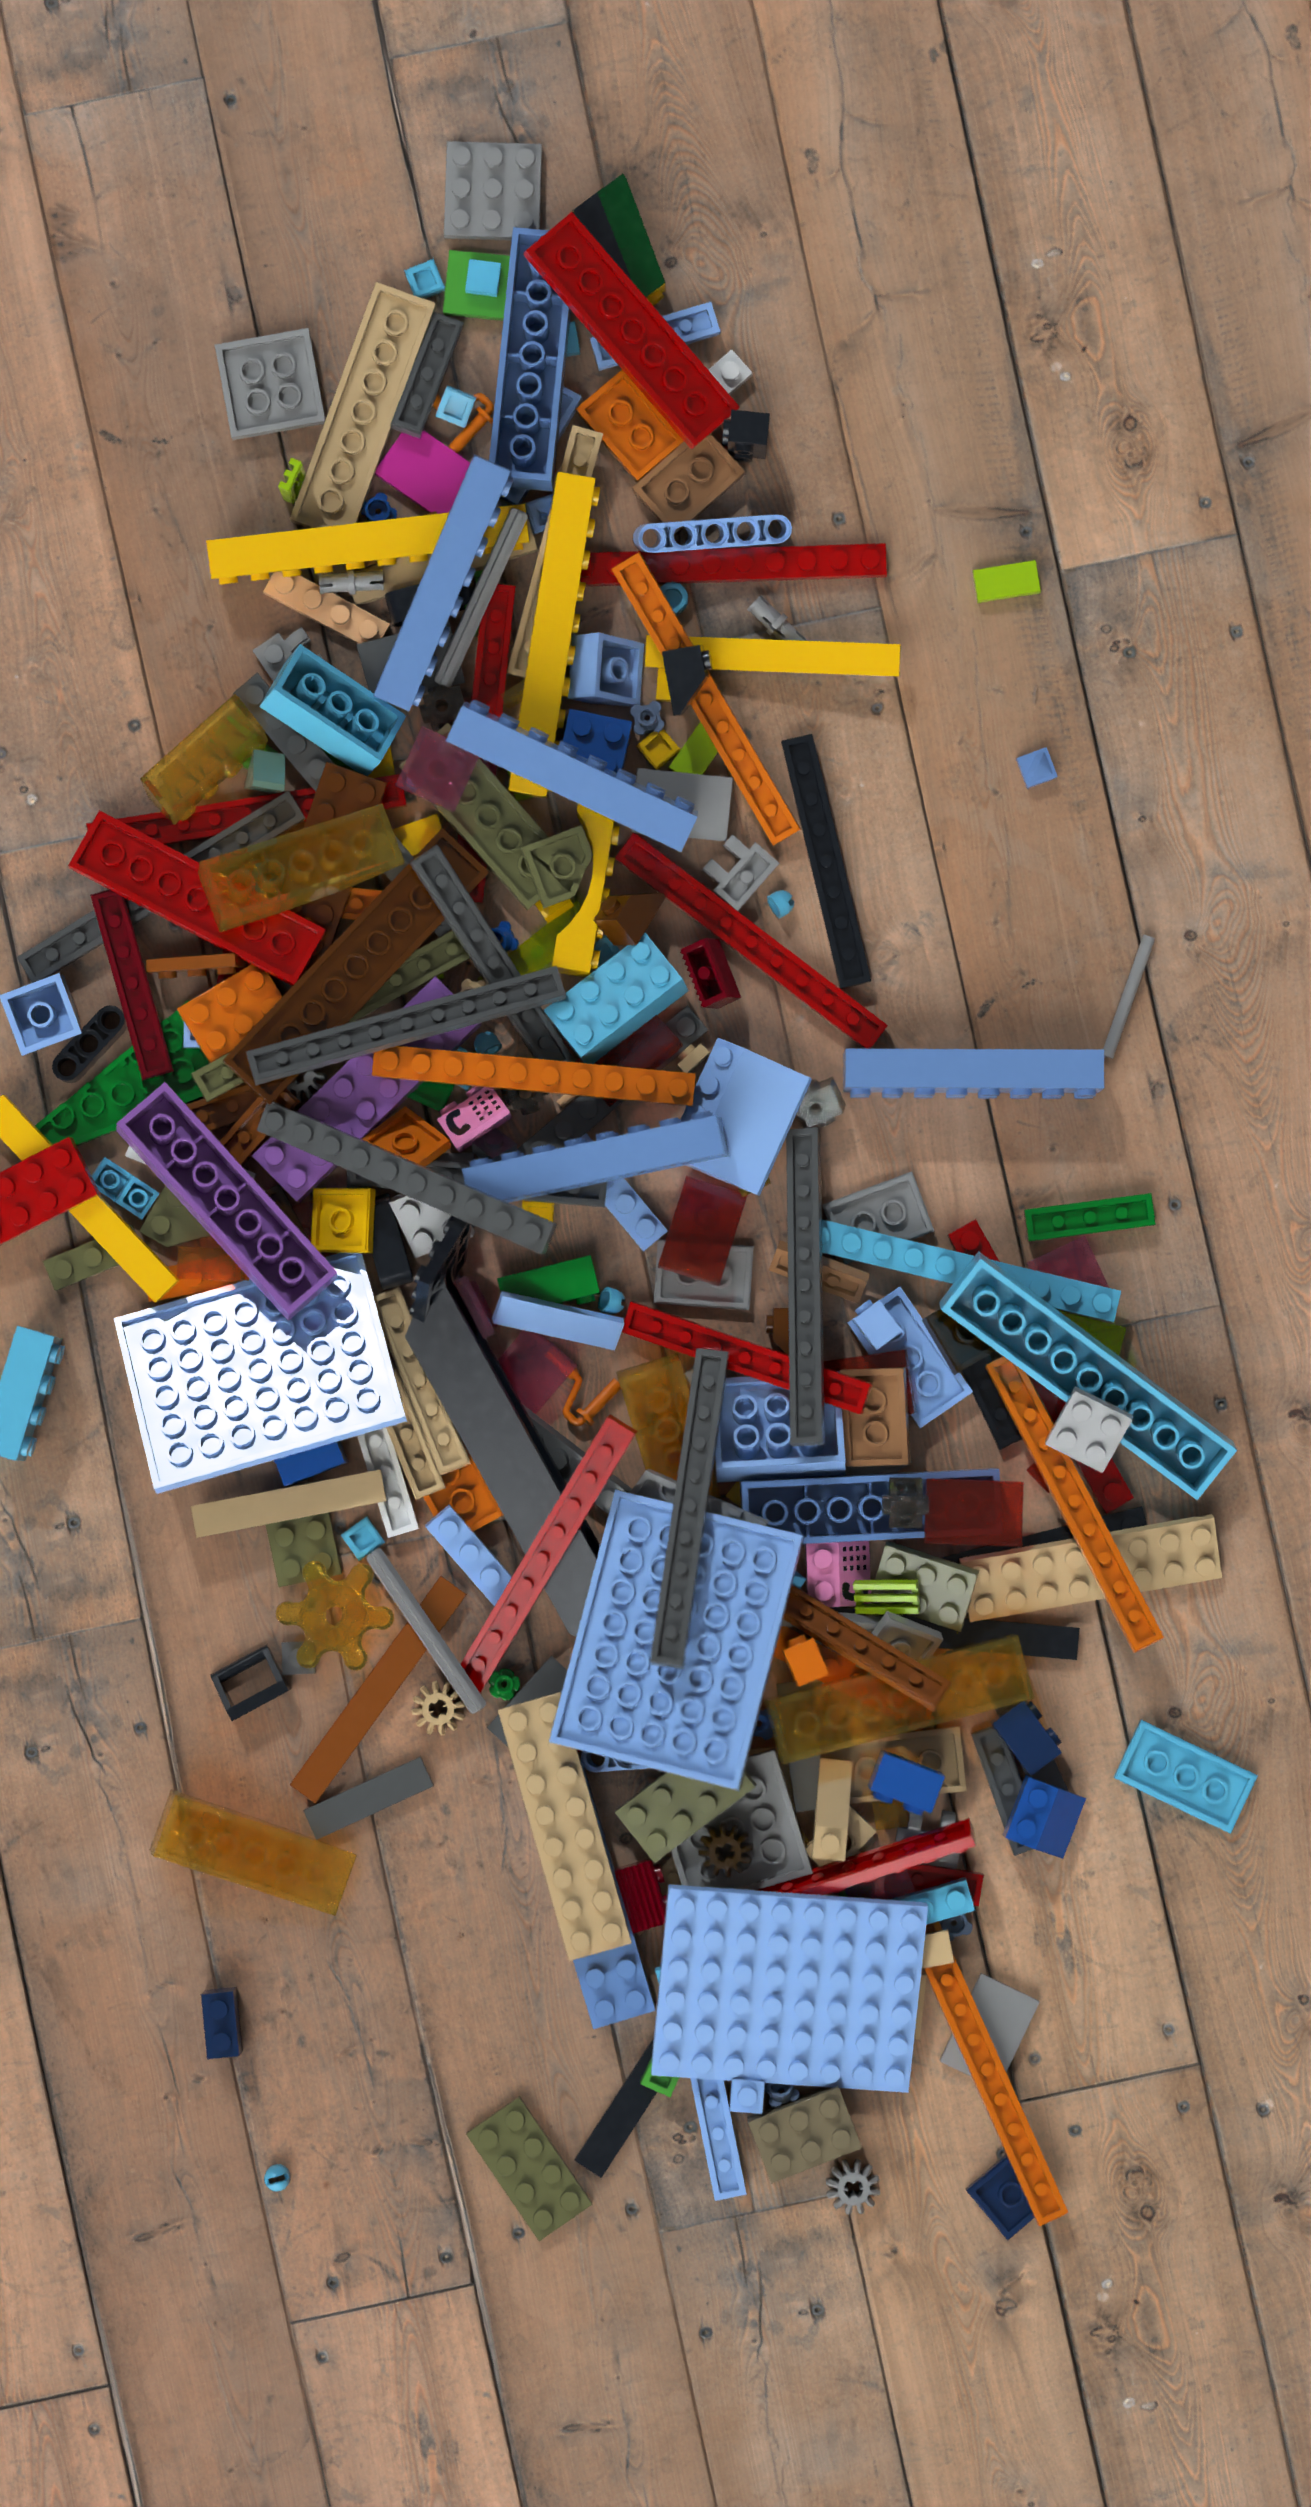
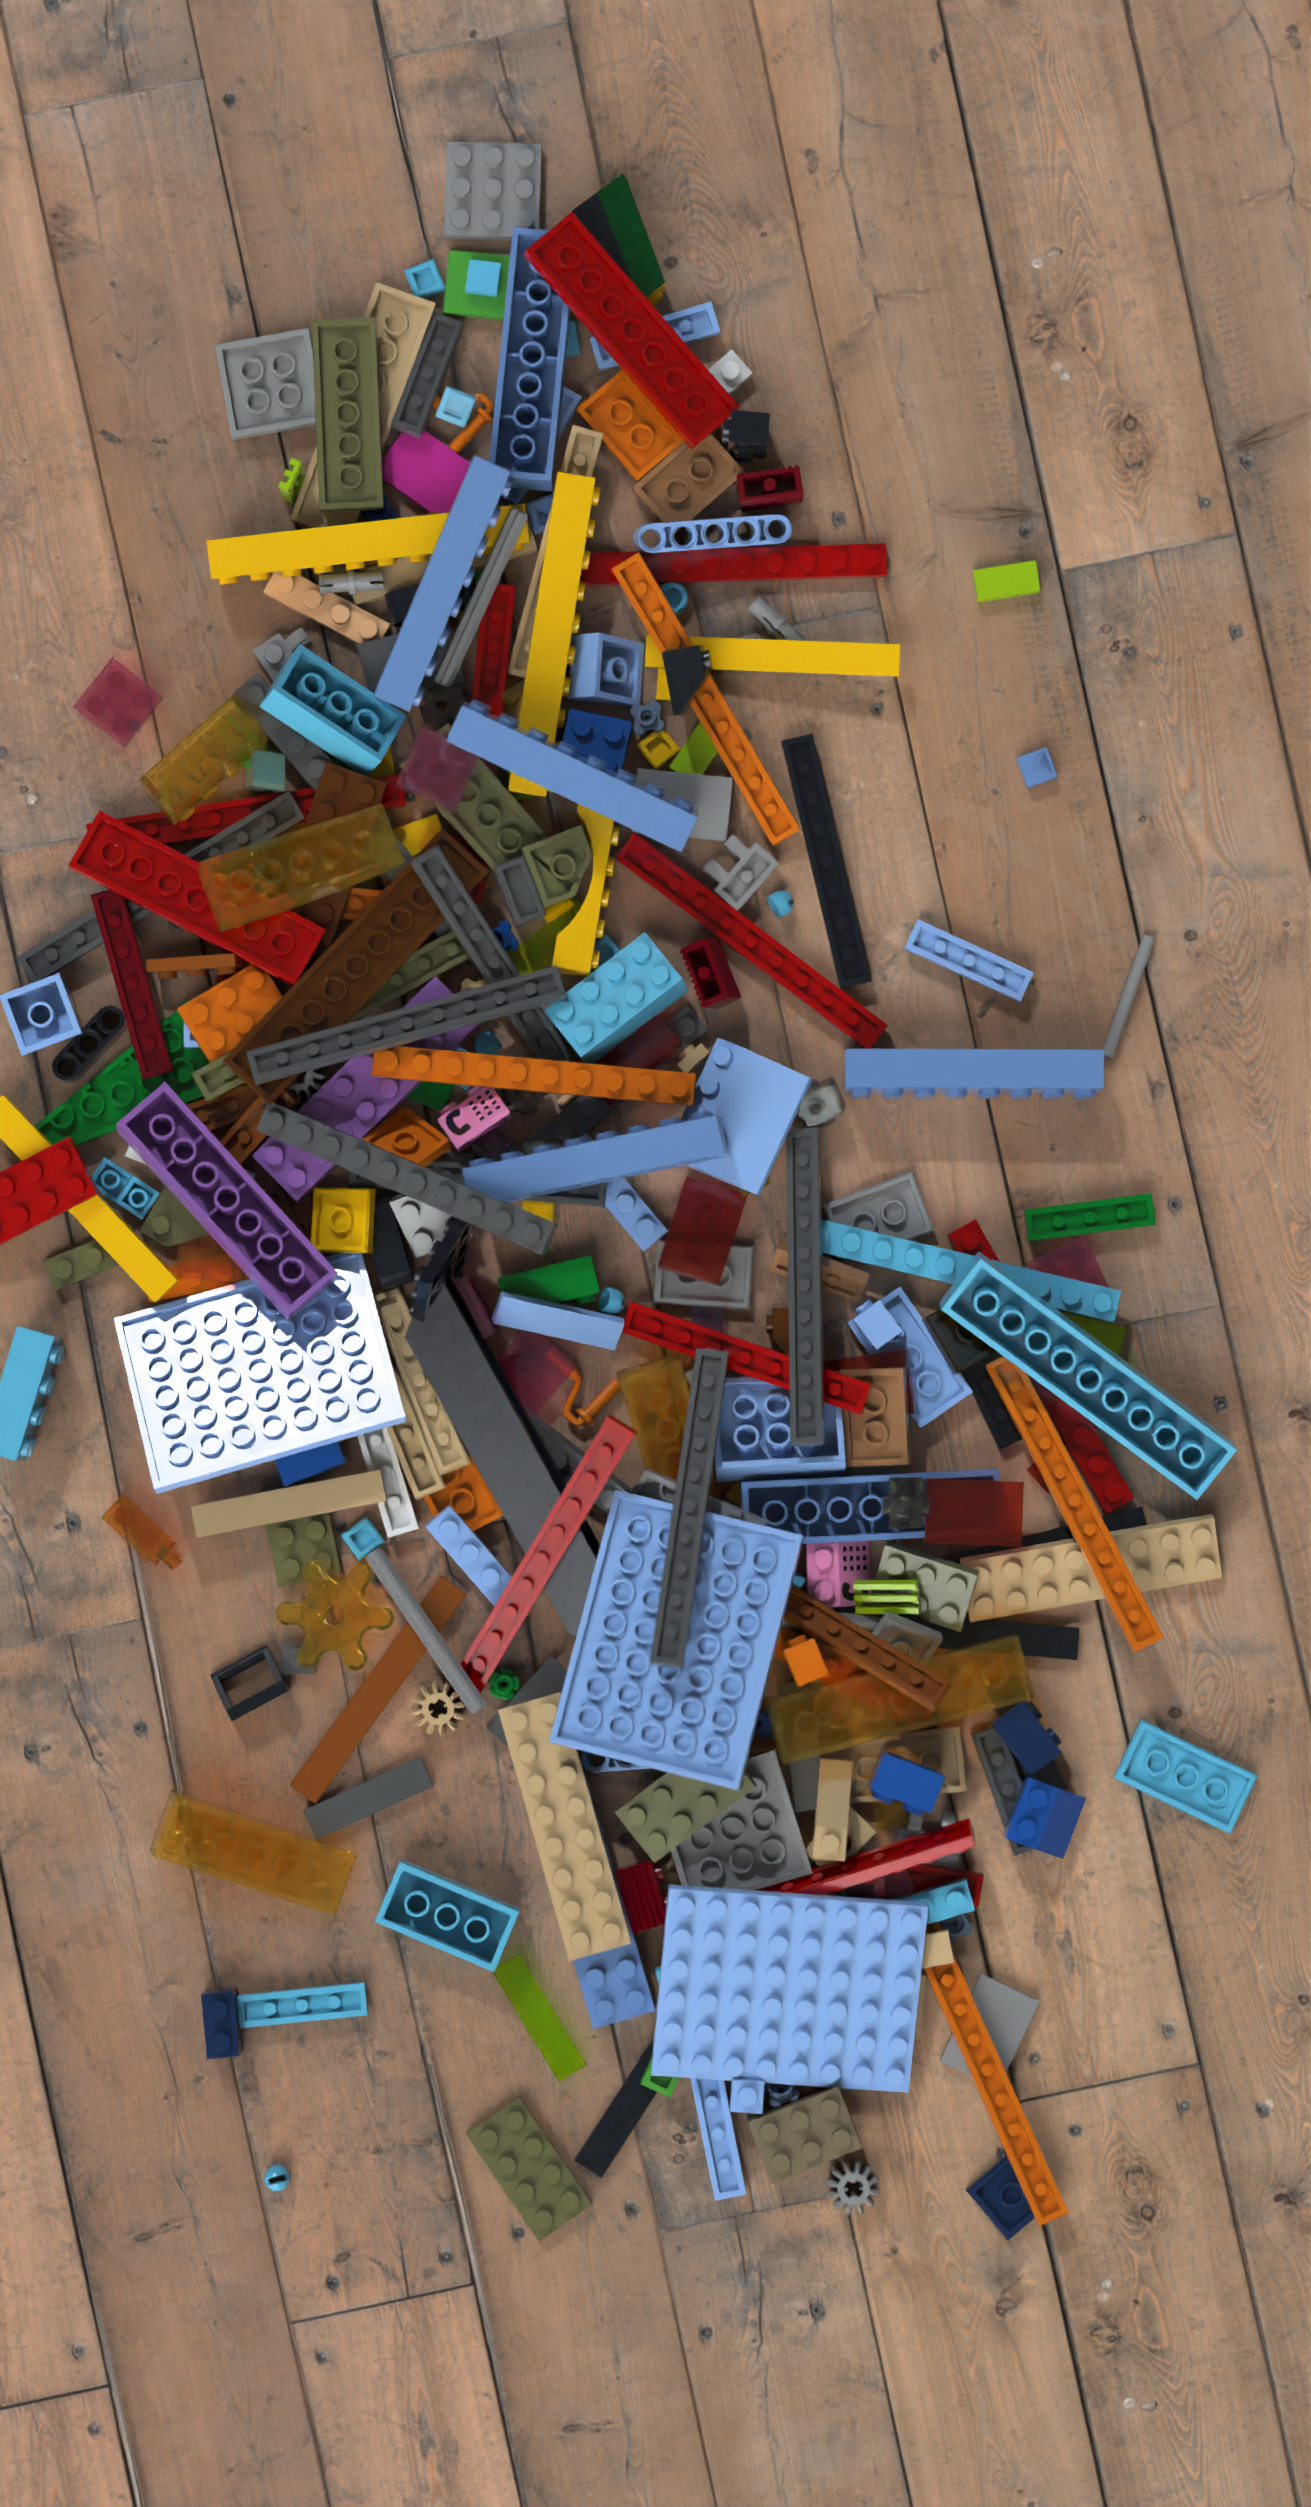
reddish brown slope [594,893,666,946] -> none
dark brown gear [698,1821,753,1878] -> none
light grey plate [1045,1386,1133,1473] -> none
none -> clear pink plate [73,657,164,748]
none -> clear orange hinge [102,1494,183,1570]
none -> medium azure plate [236,1982,369,2028]
none -> olive plate [312,317,384,512]
none -> medium azure brick [375,1859,520,1972]
none -> clear neon green tile [492,1953,586,2082]
none -> dark grey tile [493,855,546,927]
none -> clear purple tile [691,1306,724,1332]
none -> dark red brick [736,465,804,512]
none -> light blue plate [904,919,1034,1002]

